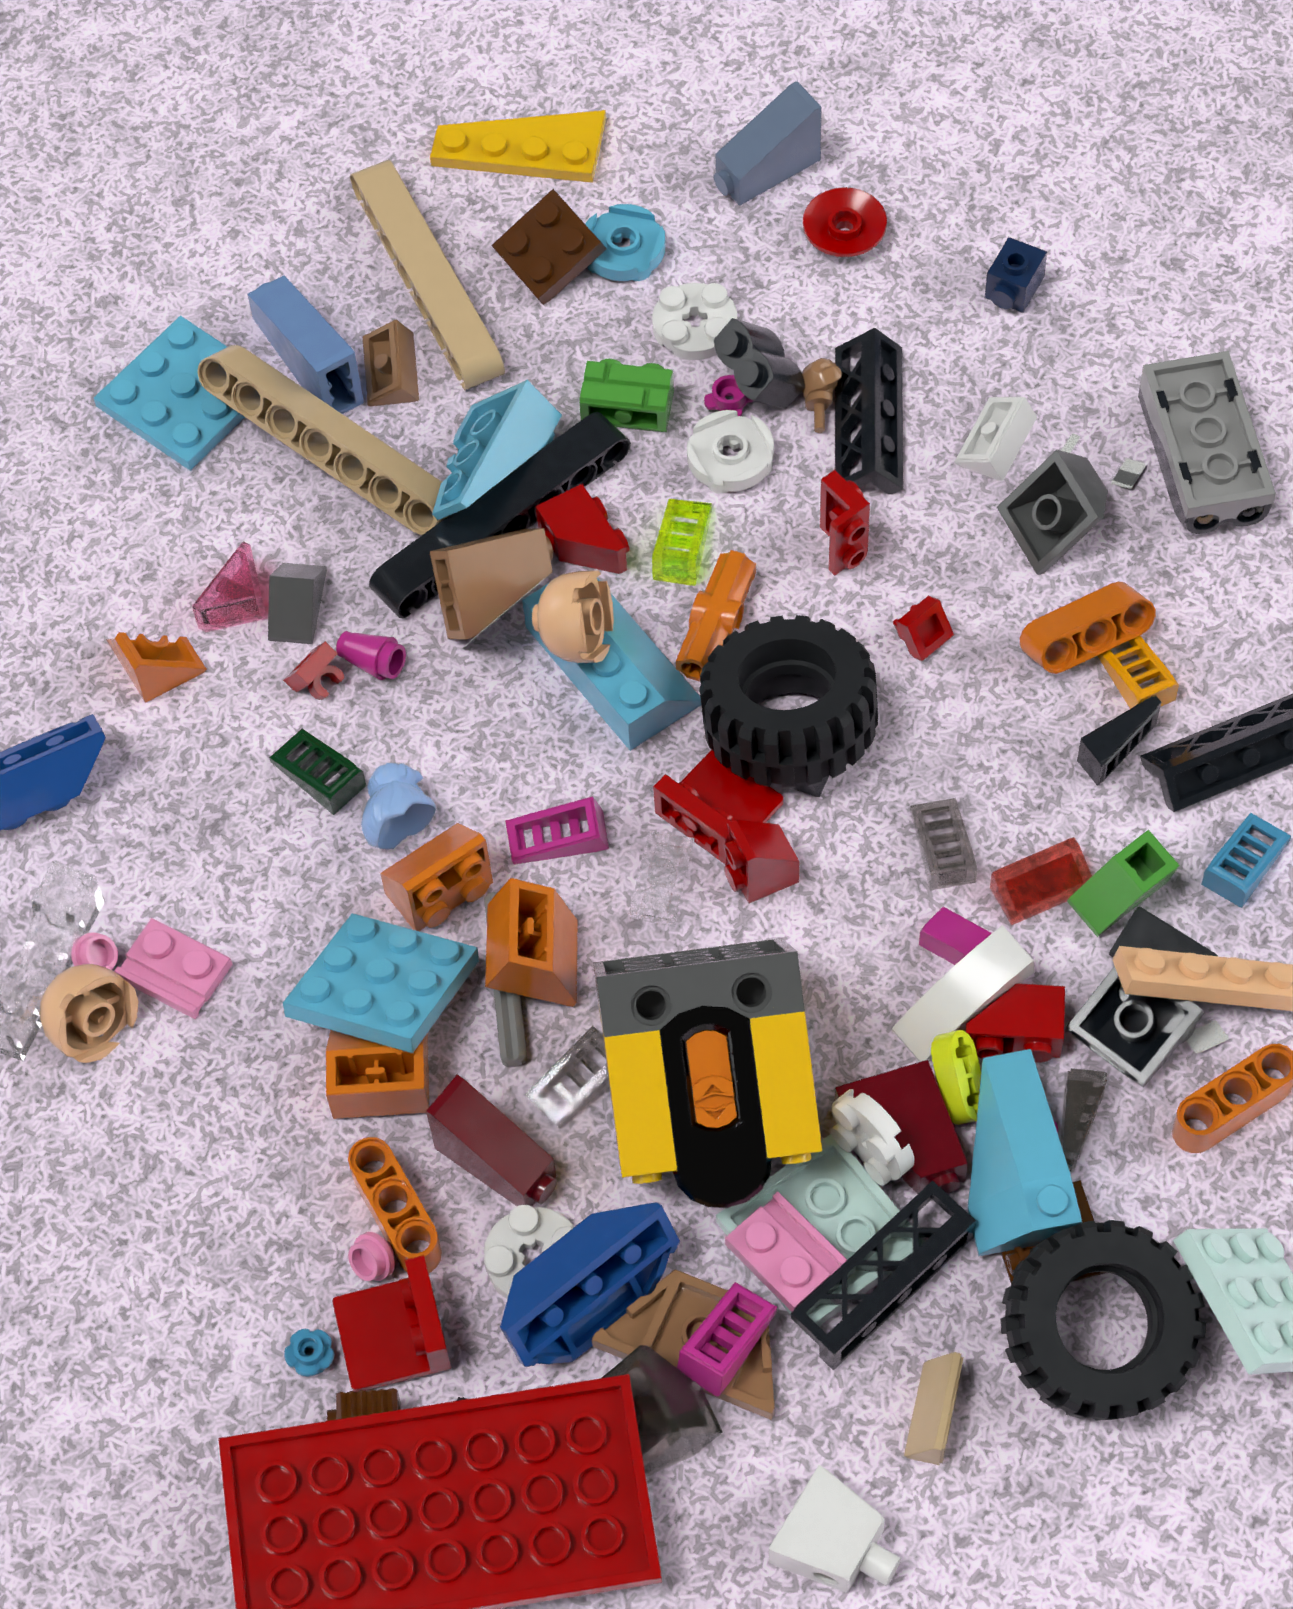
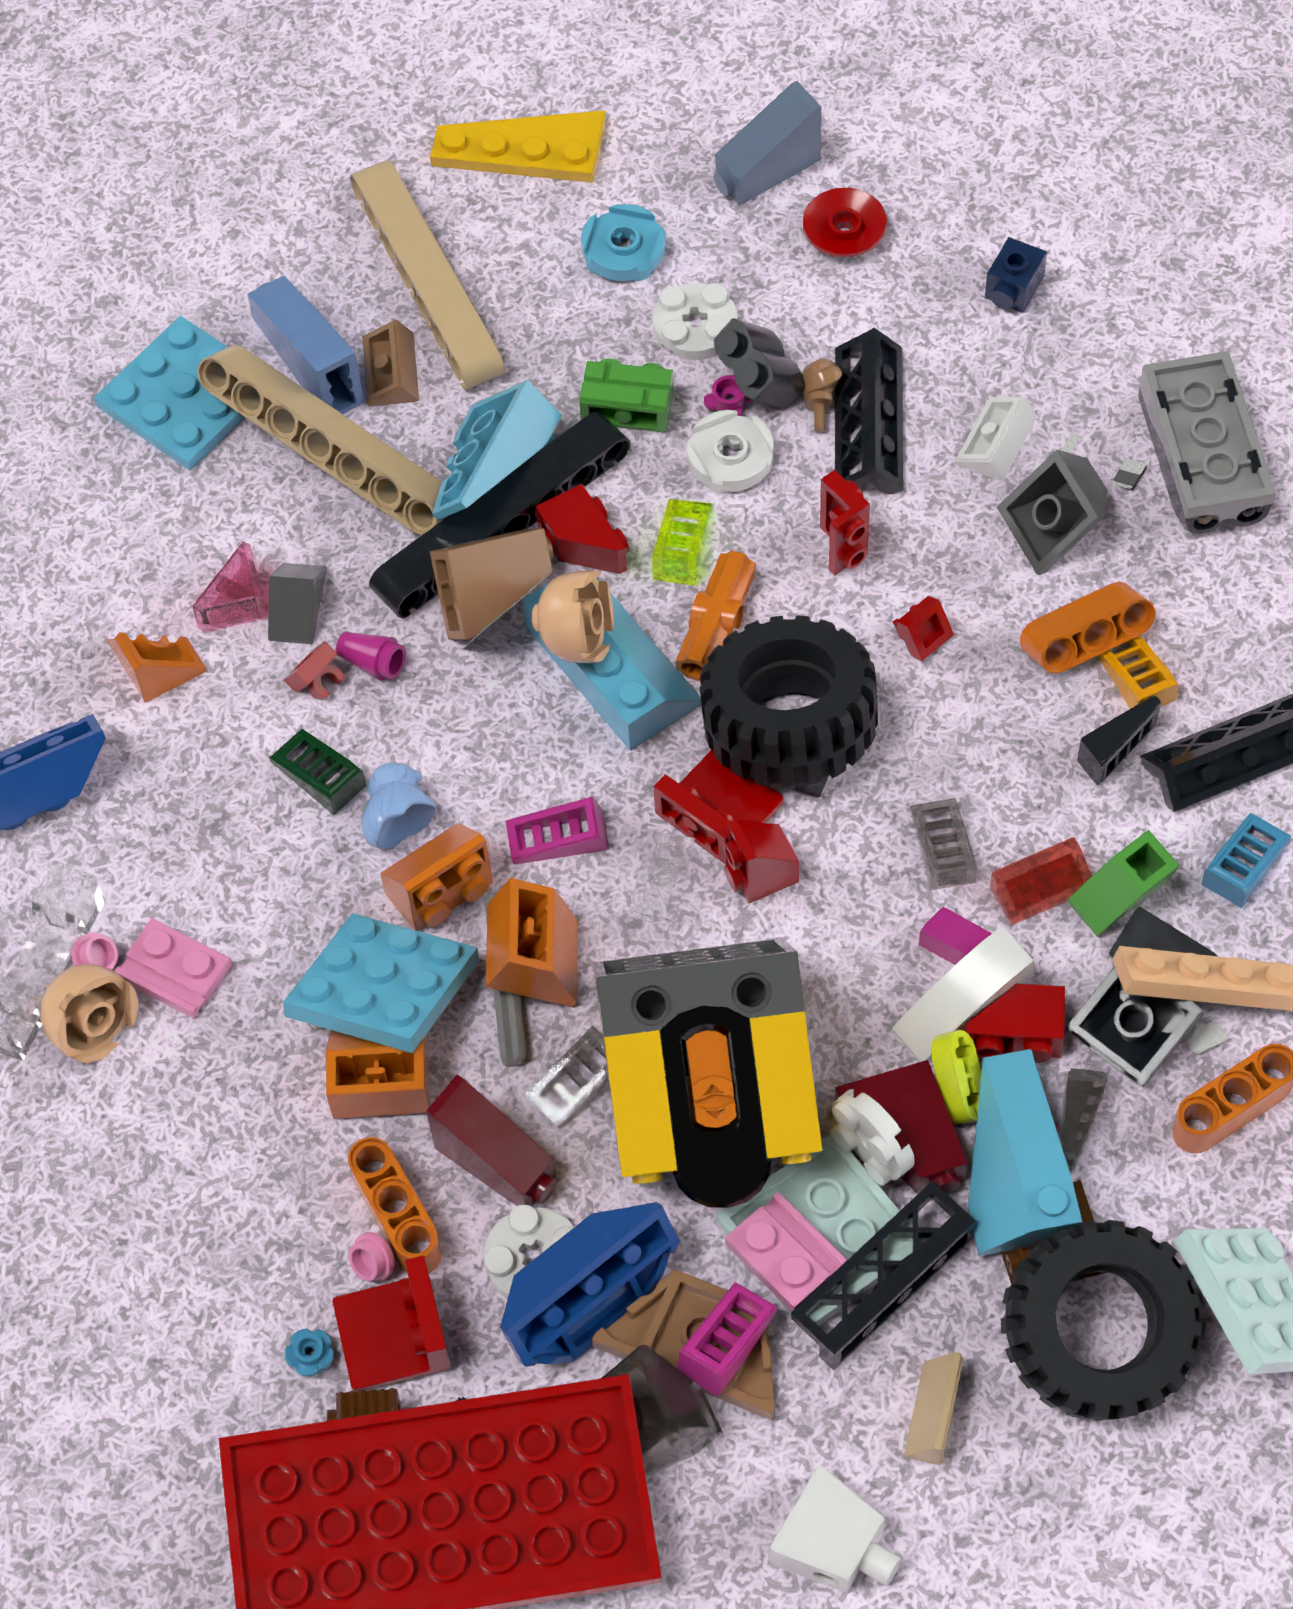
reddish brown plate [491,189,607,305] -> none

